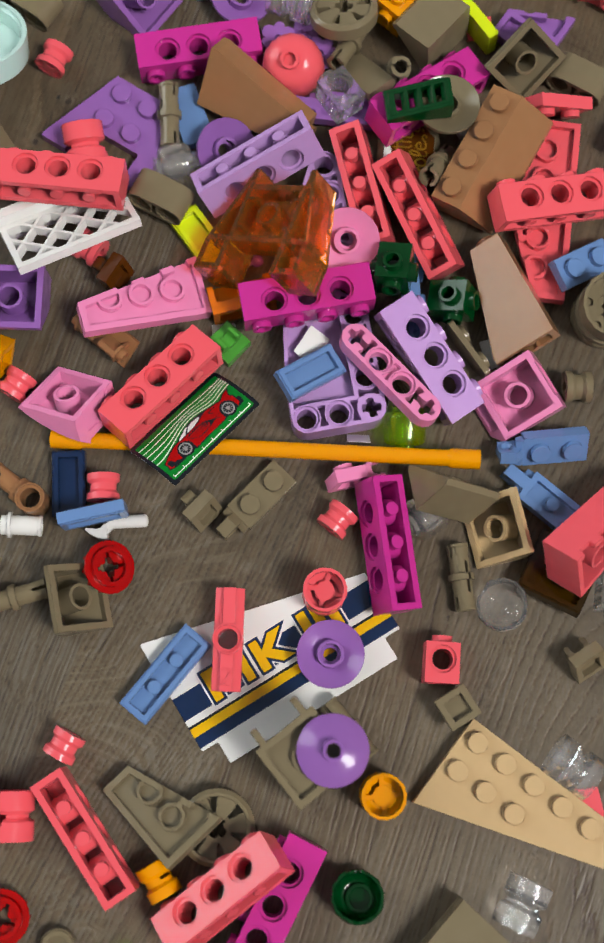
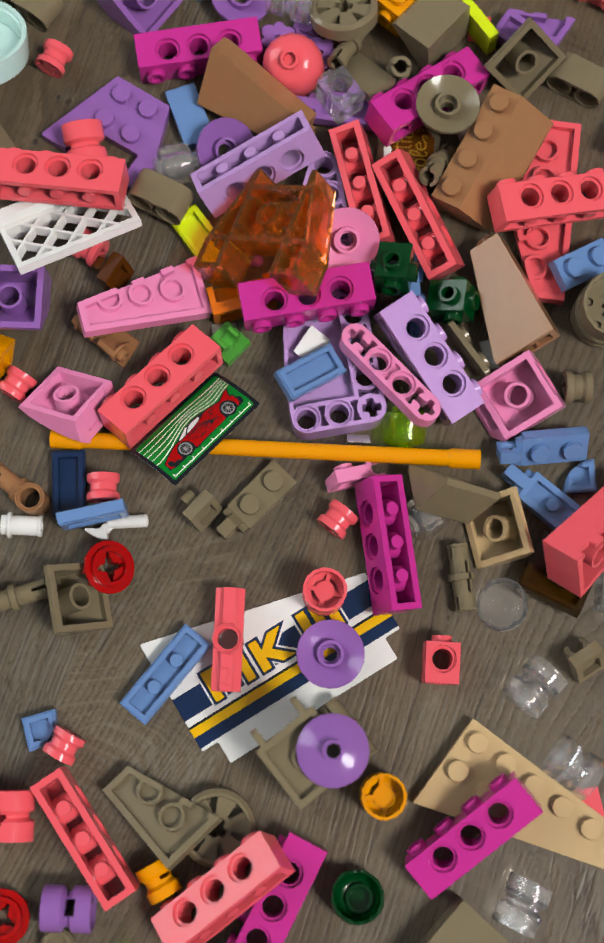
dark tan pin [157,81,182,149] -> none
dark green slope [383,77,454,123] -> none
dark tan tile [433,683,482,732] -> none
coral wing [525,92,593,120] -> none
none -> medium blue tile [21,709,58,752]
none -> medium lavender wheel [39,883,97,934]
none -> dark pink brick [404,771,543,900]
none -> clear wheel [502,654,568,719]
none -> medium blue tile [562,459,597,495]

